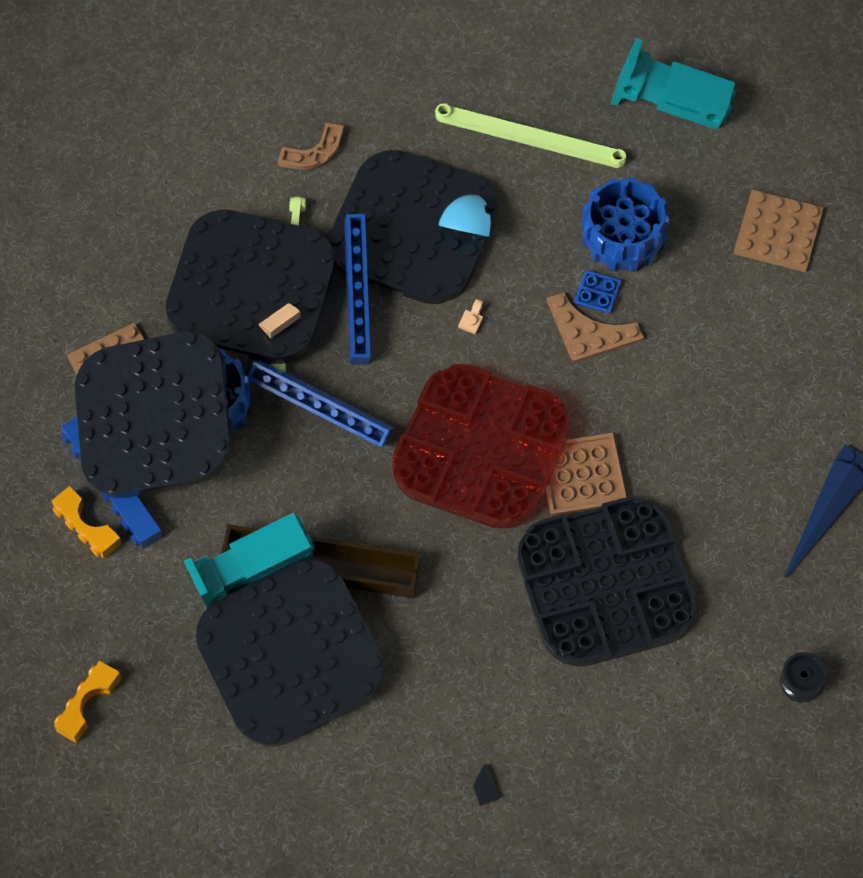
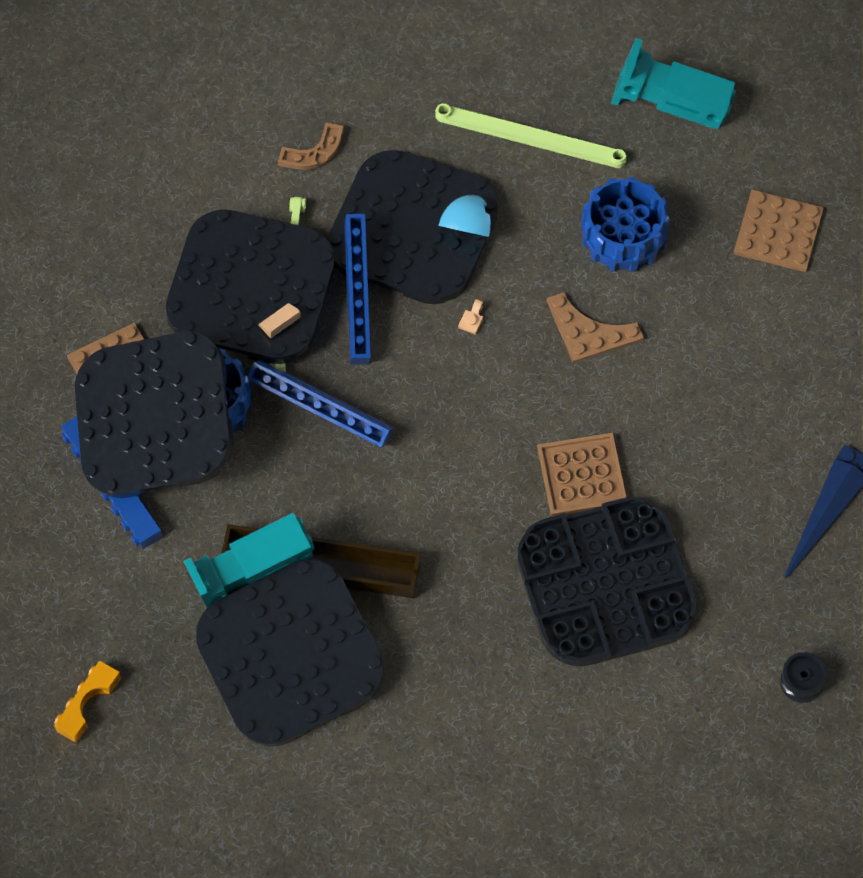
light orange arch [52,486,122,559] -> none
clear red plate [392,364,570,529] -> none
black tile [473,764,499,806] -> none
blue slope [574,270,621,314] -> none

